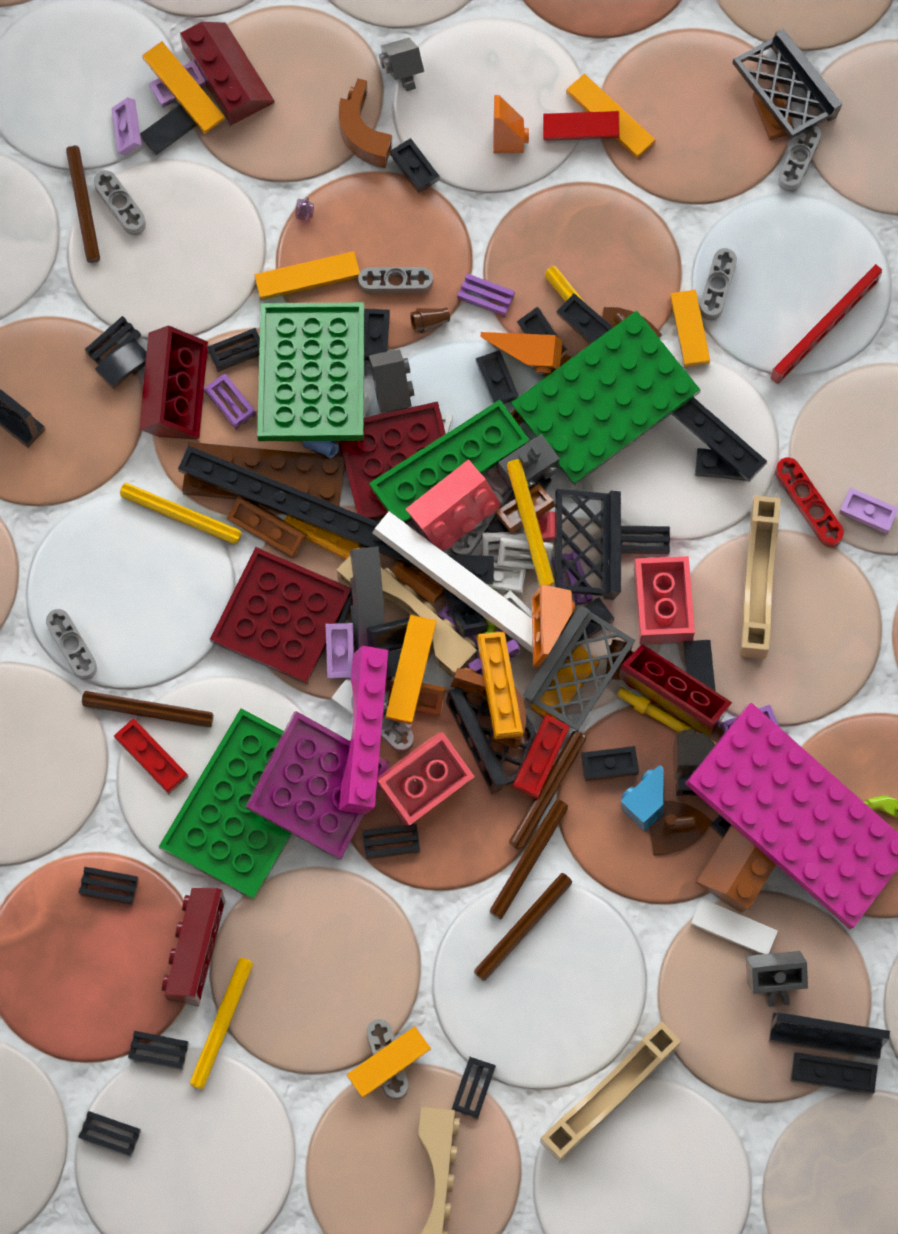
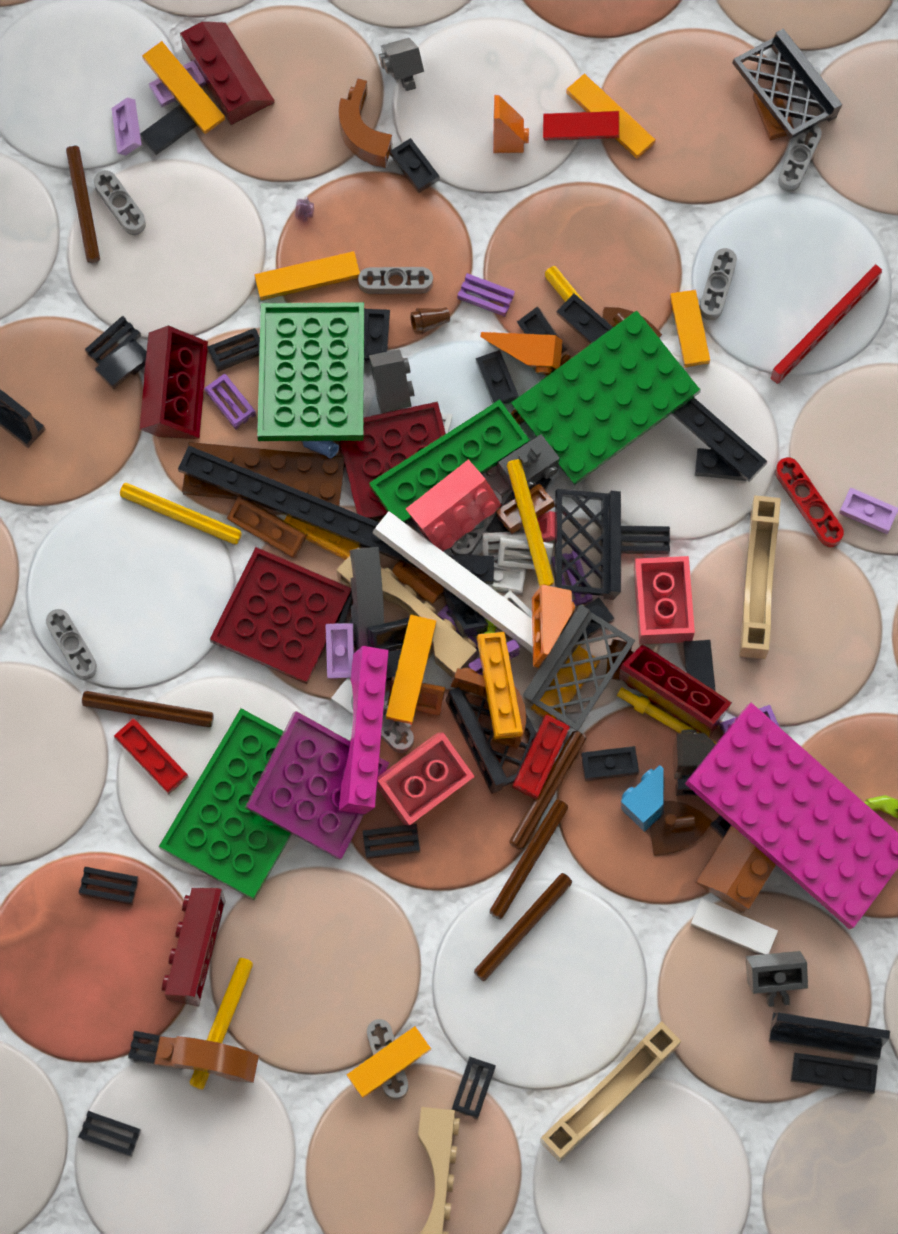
none -> dark orange arch [154,1036,259,1083]

